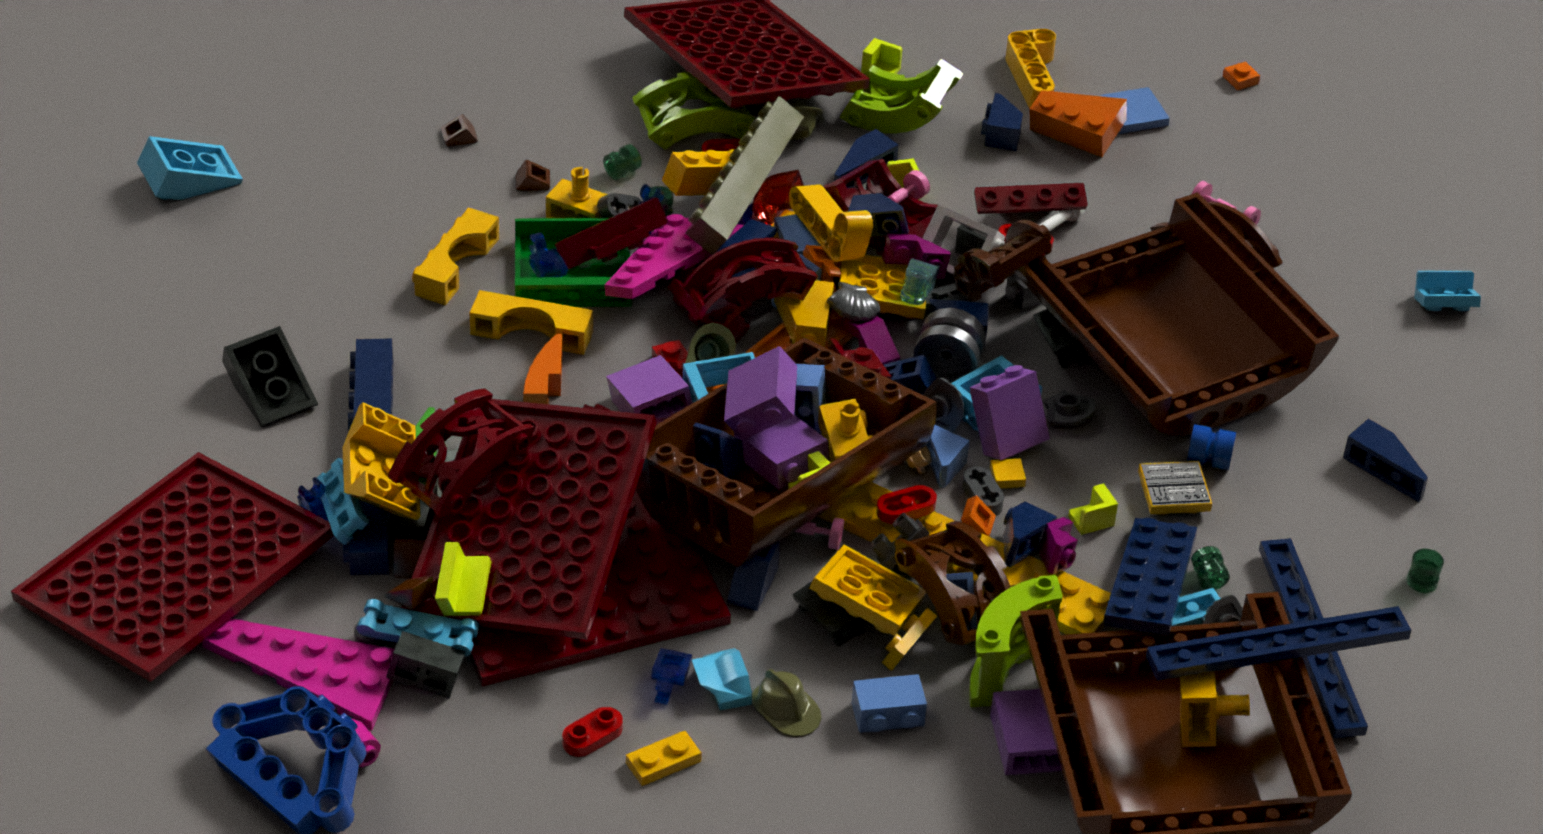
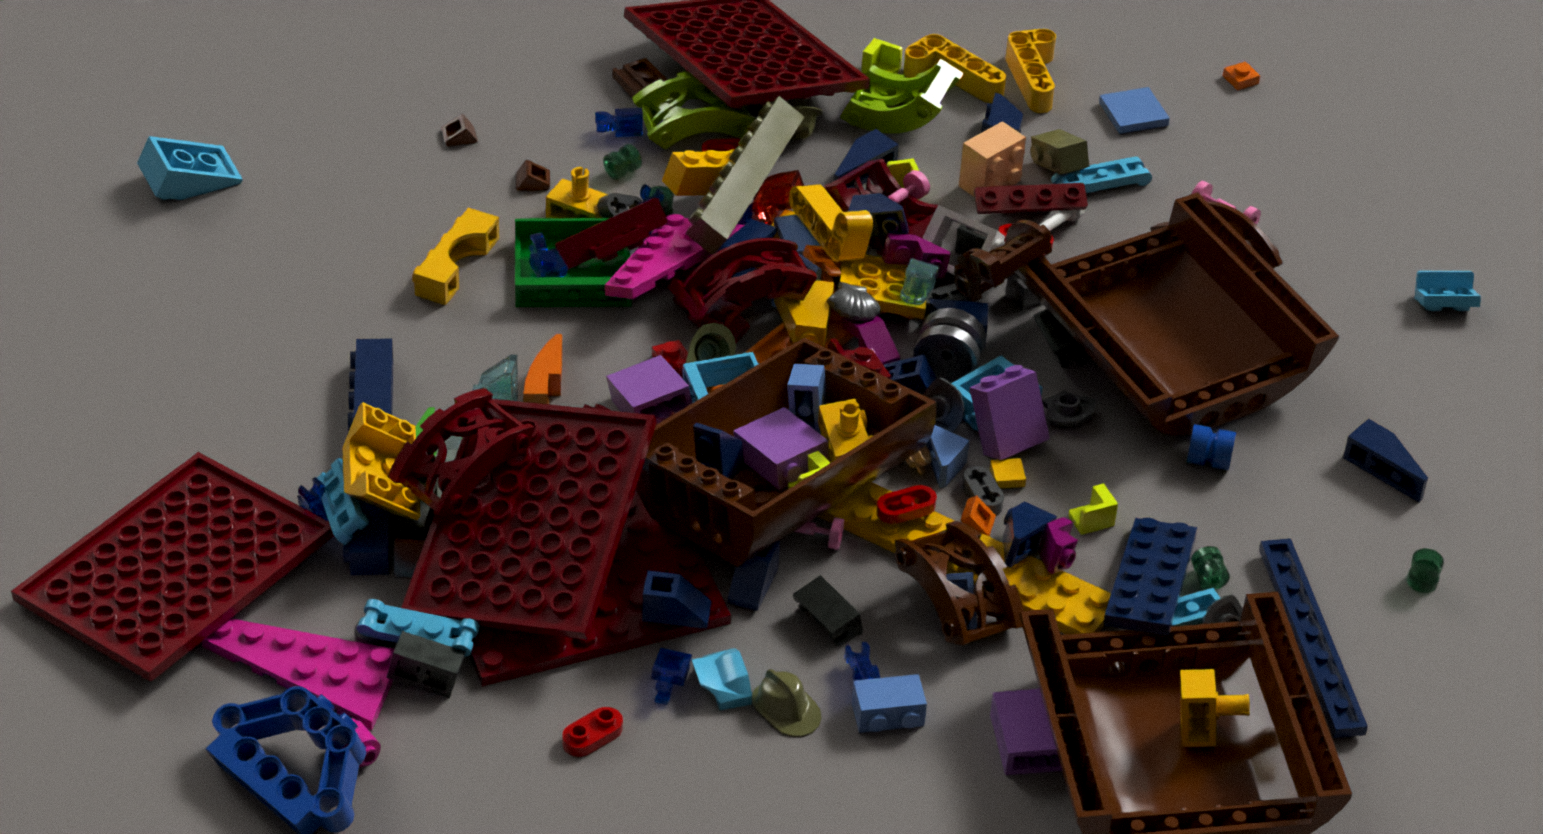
pearl dark grey slope [222,326,318,427] -> none
reddish brown slope [386,576,433,609] -> none
neon yellow panel [435,542,491,616] -> none
yellow arch [469,290,593,355] -> none
yellow plate [626,730,702,786] -> none
medium lavender brick [724,346,797,441] -> none
yellow plate [809,545,926,636] -> none
dark grey hips [870,513,930,570] -> none
yellow plate [881,608,937,671] -> none
lime fence [969,575,1063,707] -> none
orange wedge [1029,90,1127,157] -> none
tile [1138,461,1212,515] -> none
dark blue plate [1146,606,1412,681] -> none
none -> clear light blue slope [472,354,518,401]
none -> clear blue plate [595,108,643,137]
none -> reddish brown plate [612,57,668,97]
none -> dark blue slope [642,571,712,629]
none -> clear blue plate [845,642,880,681]
none -> yellow beam [903,34,1006,103]
none -> light nougat brick [959,121,1026,197]
none -> olive brick [1030,129,1089,175]
none -> medium azure plate [1051,157,1152,193]

